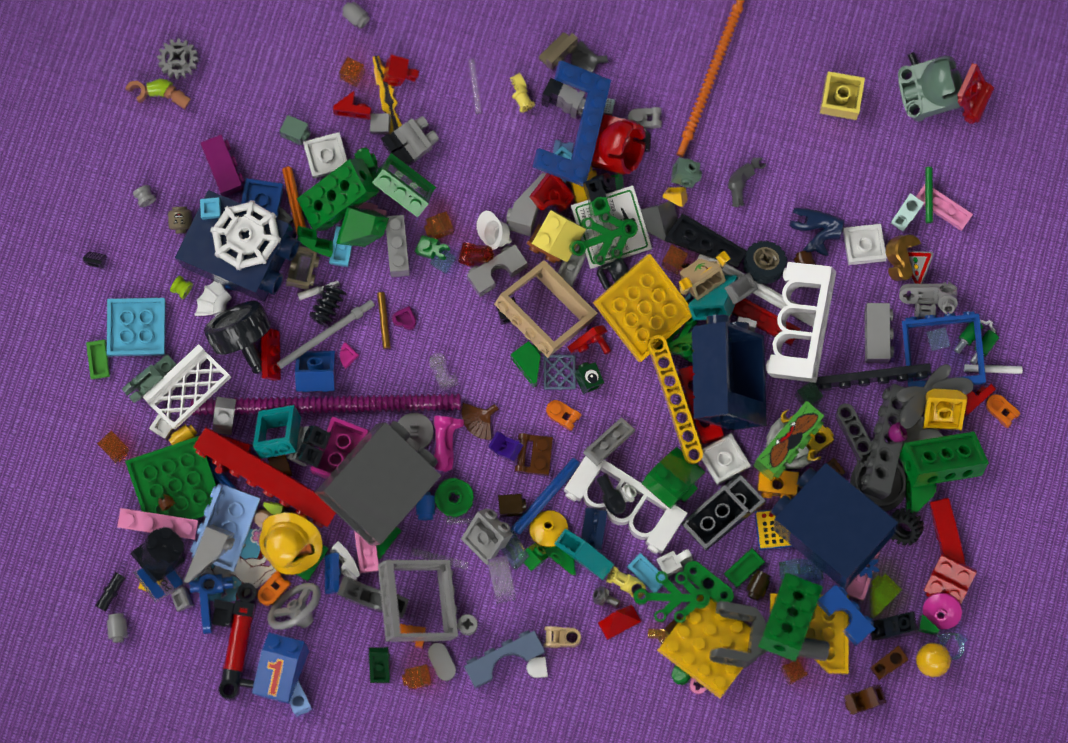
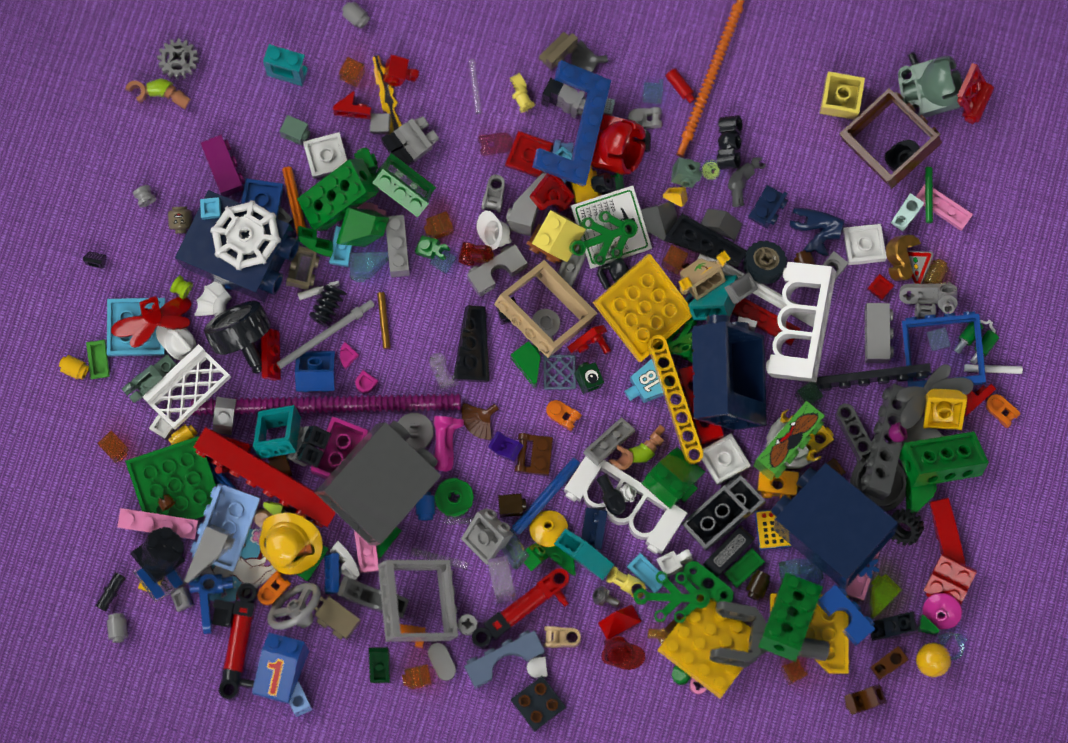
magenta tile [392,306,417,331] -> none
leg [583,177,611,216] -> none
none -> yellow brick [59,355,89,380]
none -> red piece [111,296,191,348]
none -> white piece [156,326,196,360]
none -> teal window [263,44,308,86]
none -> dark tan brick [308,597,361,640]
none -> clear light blue slope [350,252,389,282]
none -> dark pink tile [355,370,378,394]
none -> black wing [453,305,490,383]
none -> red piece [472,568,569,649]
none -> clear pink plate [478,133,513,156]
none -> light grey piece [481,175,505,213]
none -> red tile [505,131,554,178]
none -> black brick [511,676,566,732]
none -> light grey piece [532,309,560,352]
none -> clear red piece [601,636,646,670]
none -> nougat piece [608,425,665,470]
none -> medium azure torso [624,359,672,403]
none -> clear light blue panel [642,79,663,104]
none -> red cylinder [665,68,695,104]
none -> clear light blue tile [701,160,720,180]
none -> dark grey slope [701,209,742,241]
none -> black beam [703,525,755,577]
none -> black piece [717,115,743,170]
none -> dark blue bracket [748,185,788,229]
none -> light grey brick [822,251,849,281]
none -> window [839,88,942,189]
none -> red tile [867,274,894,301]
none -> black piece [885,139,920,172]
none -> clear yellow brick [924,259,949,284]

